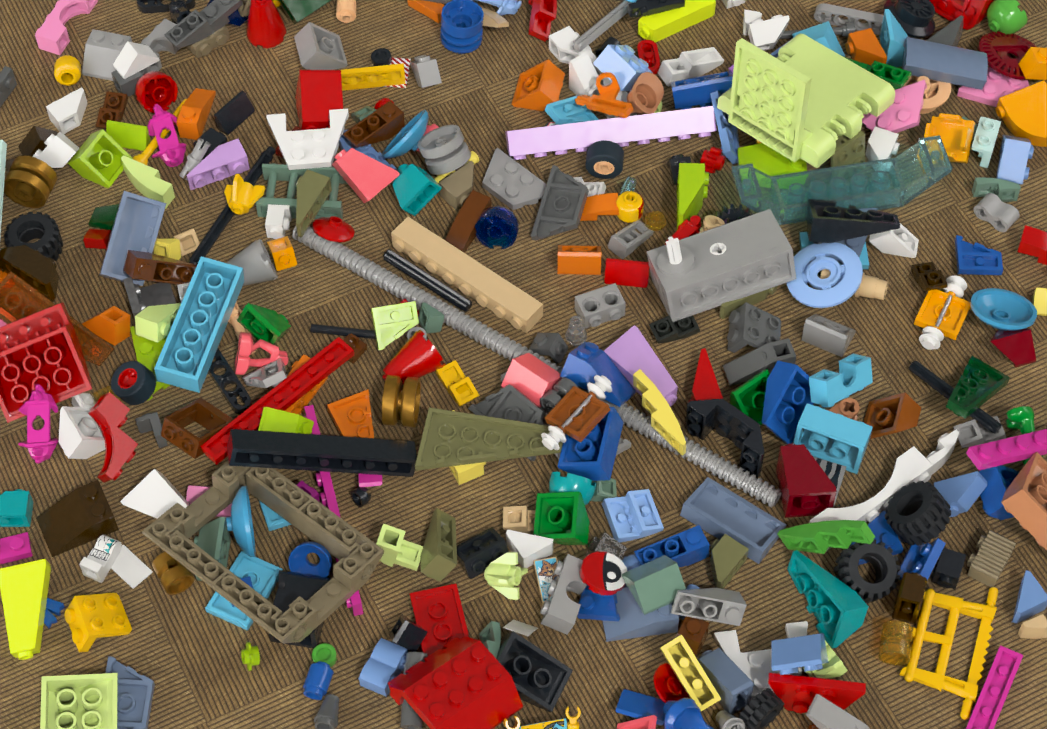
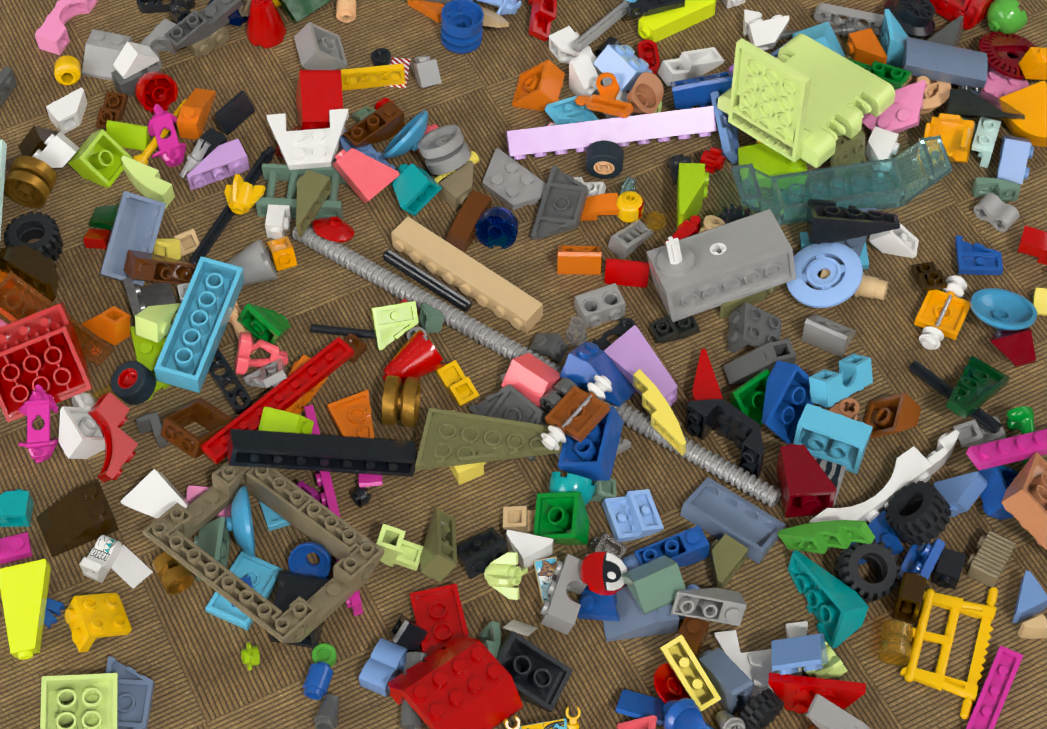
none -> black piece [592,317,636,351]
none -> black slope [948,85,1025,119]

